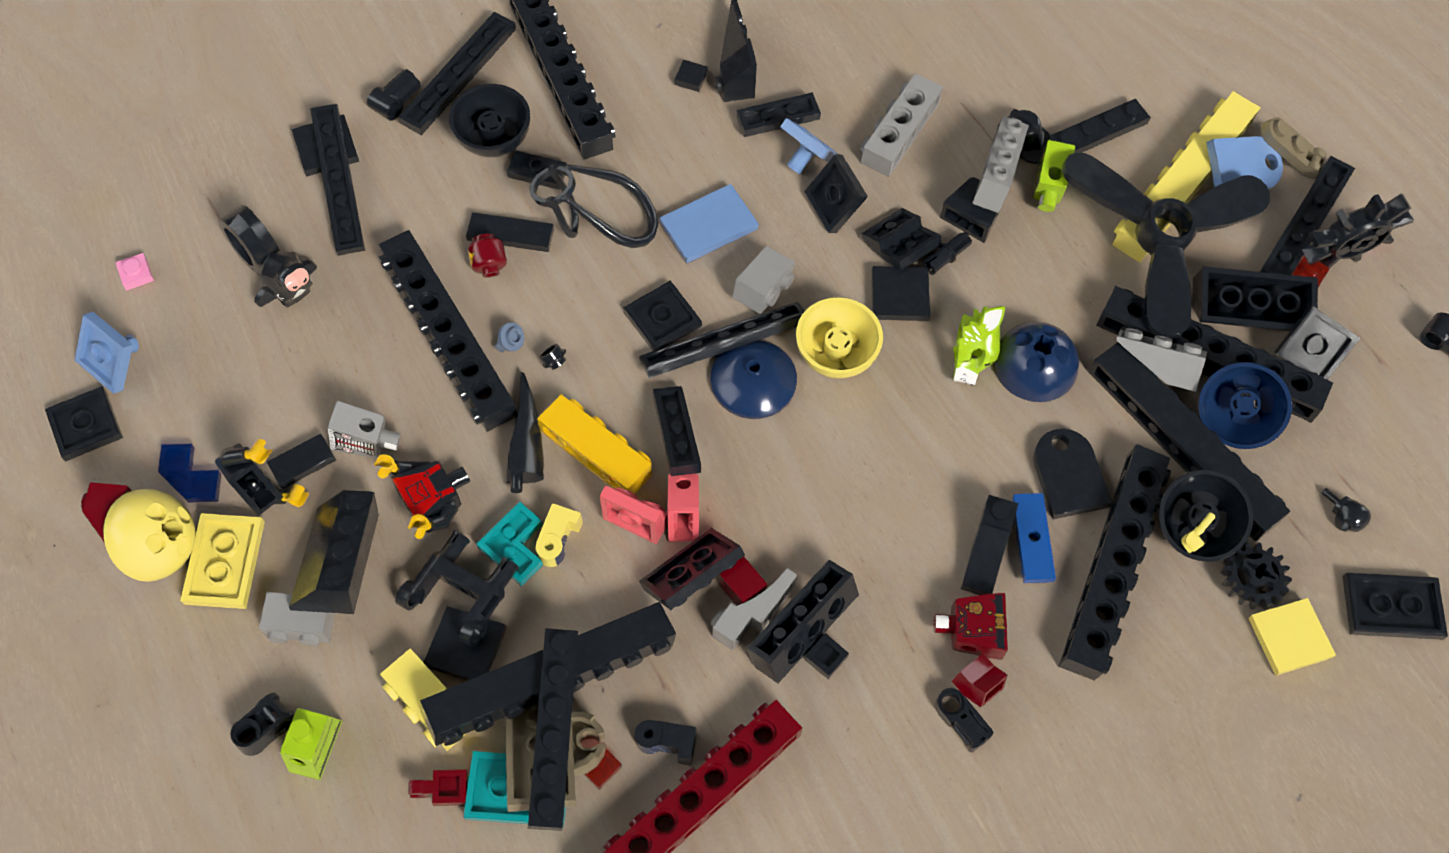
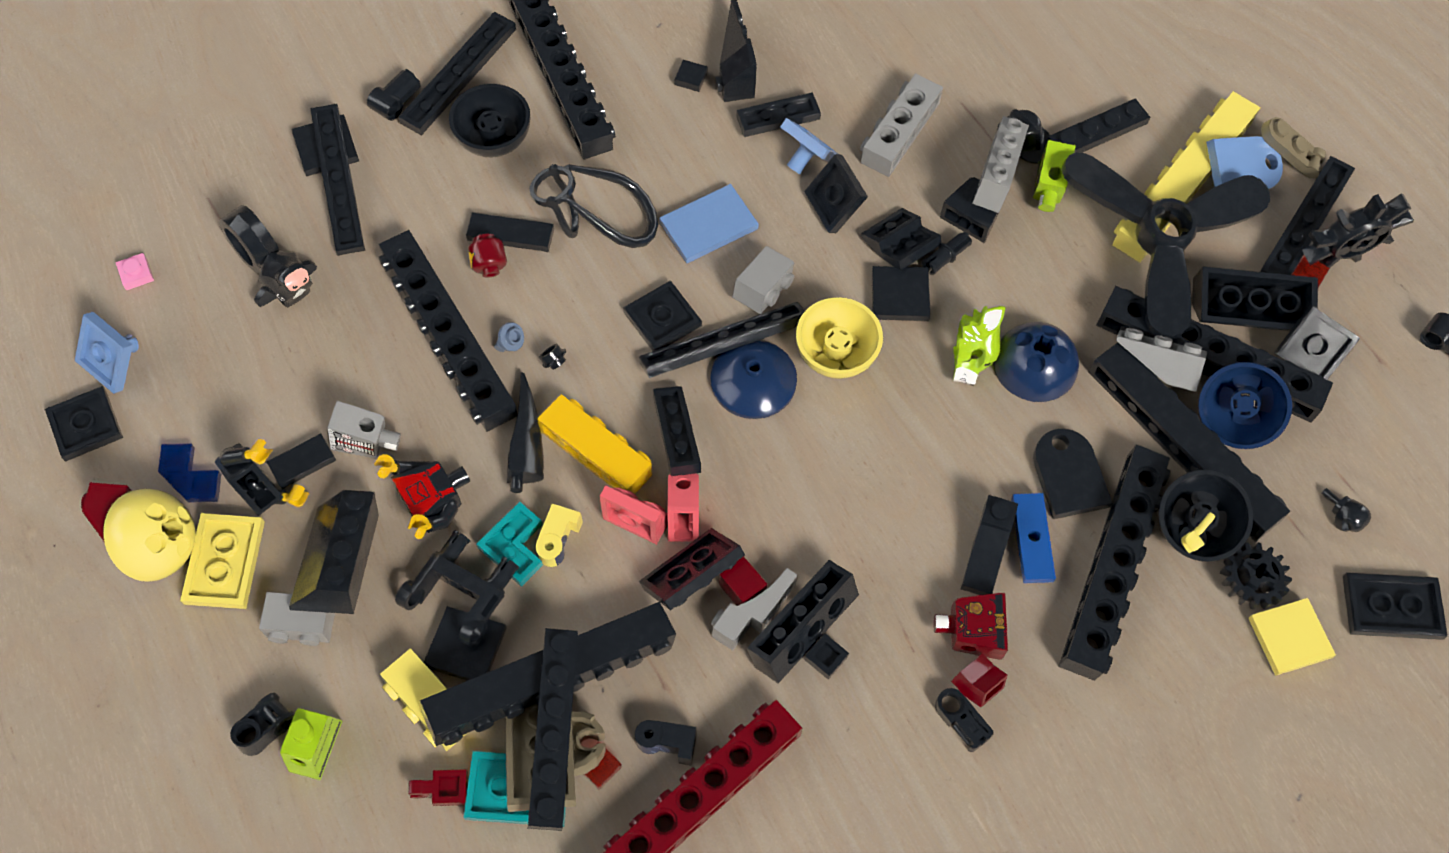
black plate [507,150,567,190] -> none

